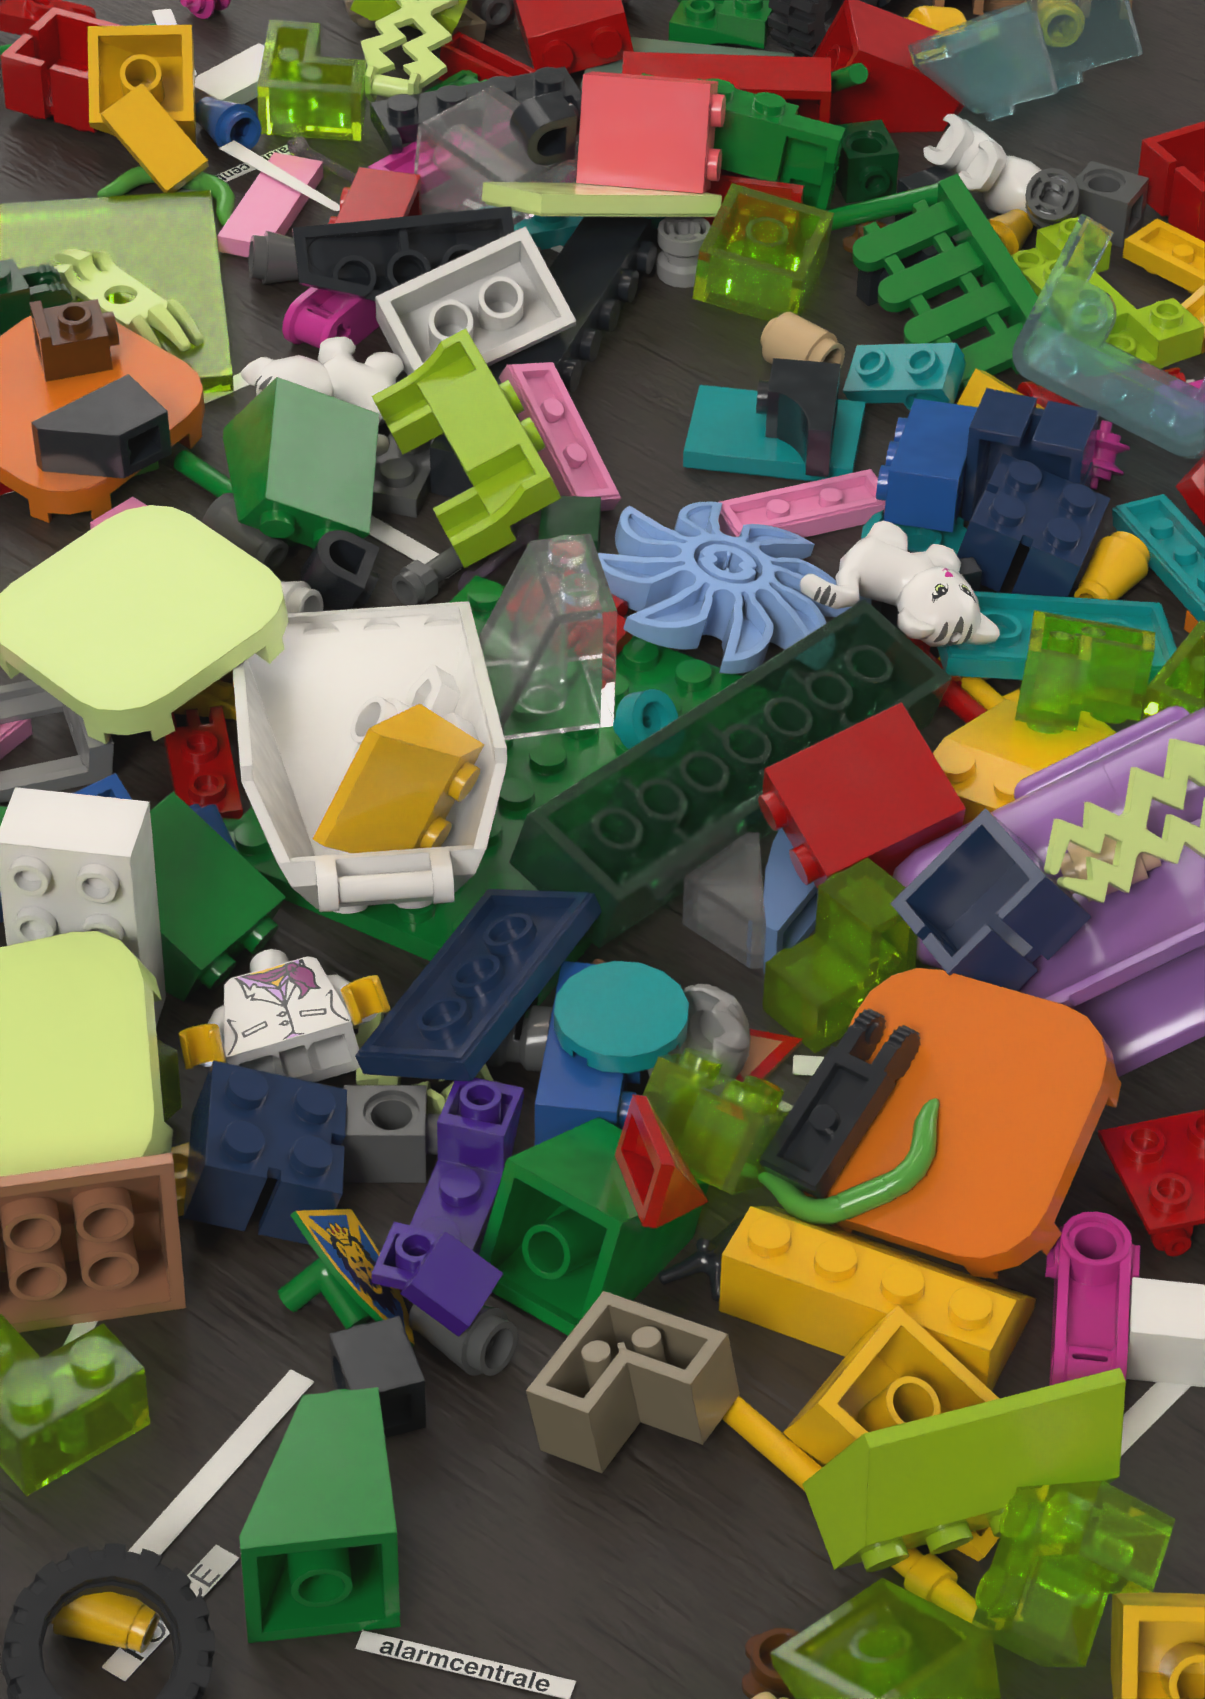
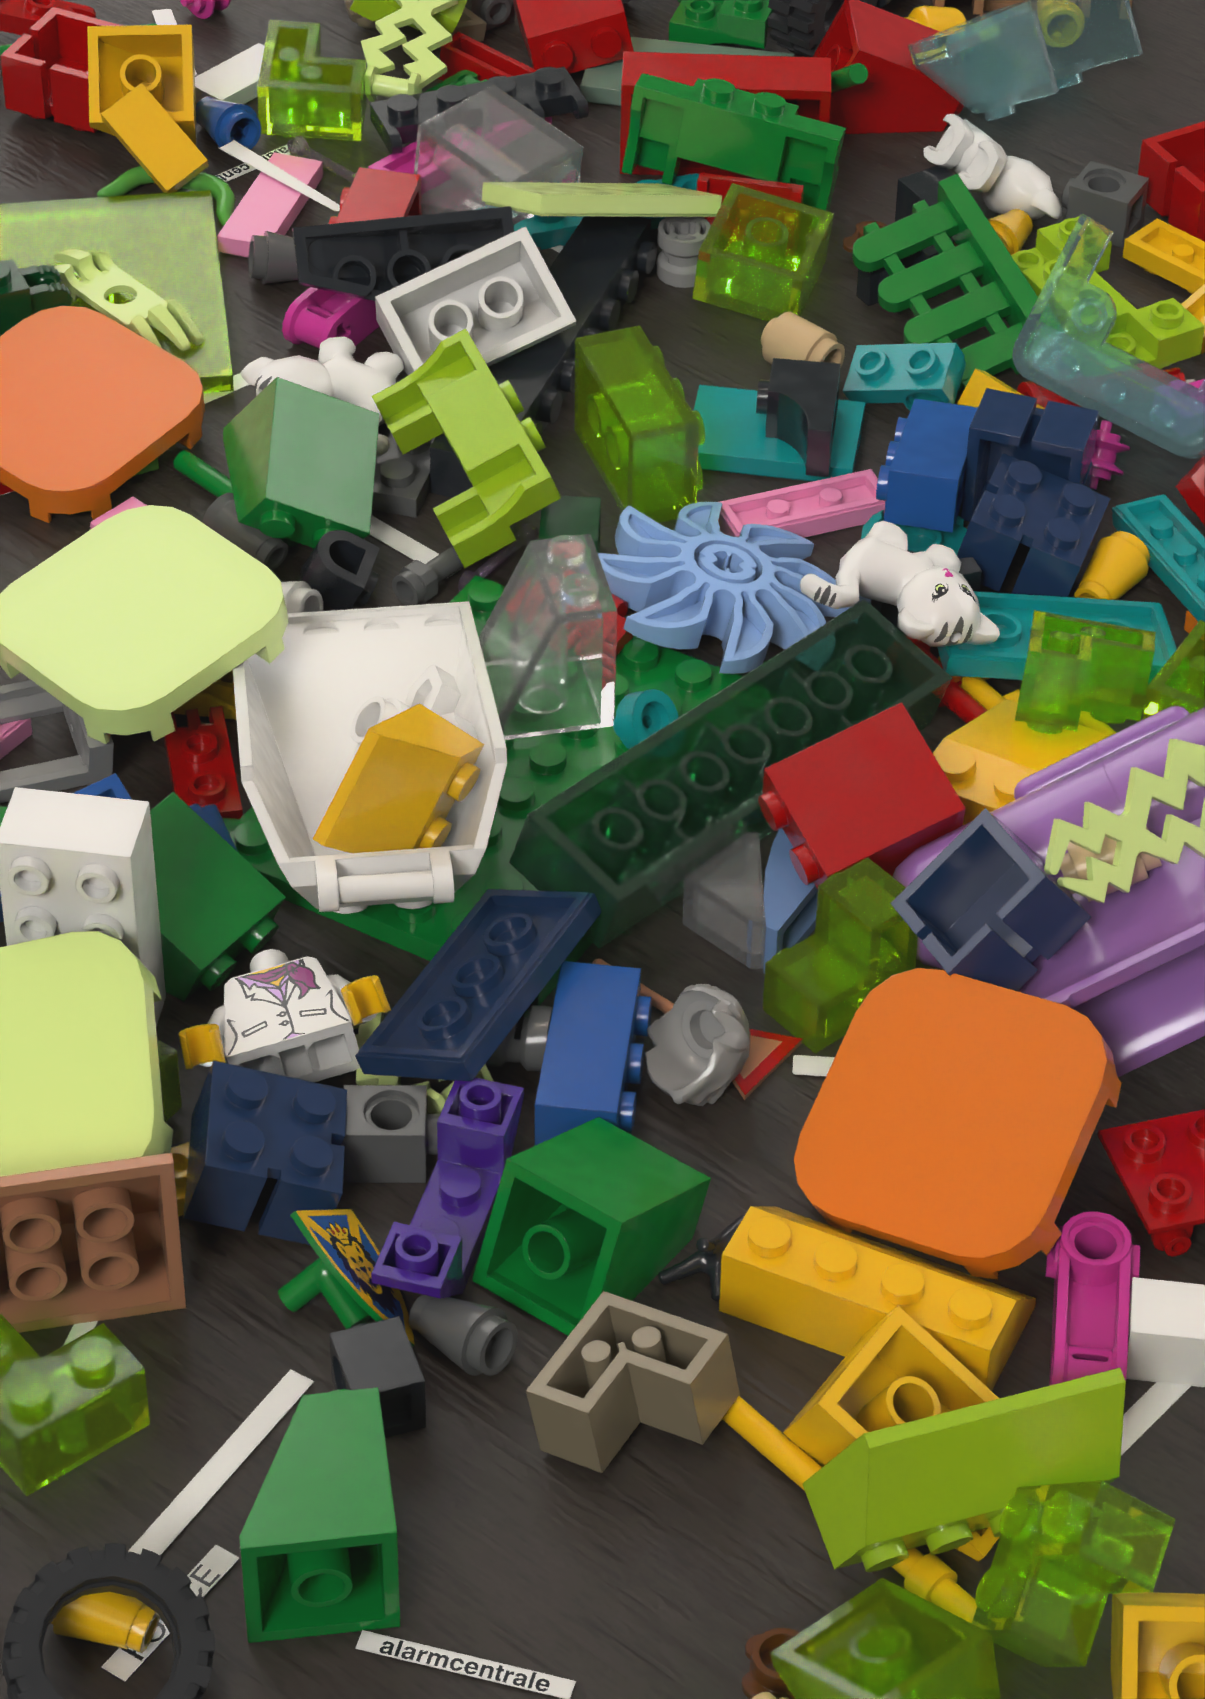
reddish brown brick [29,299,119,382] -> none
black slope [31,374,172,478] -> none
dark purple tile [400,1230,503,1337] -> none
bright pink tile [499,362,621,511] -> none
black plate [509,91,580,166] -> none
teal tile [554,961,689,1073] -> none
coral brick [576,71,726,194] -> none
red slope [615,1094,709,1228] -> none
clear neon green brick [643,1048,793,1195] -> none
bright green animal [758,1098,940,1225] -> none
black hinge [759,1008,921,1198] -> none
green bar [802,183,938,237] -> none
dark green brick [836,119,899,203] -> none
dark grey wheel [1025,168,1079,229] -> none
none -> clear neon green brick [574,325,705,523]

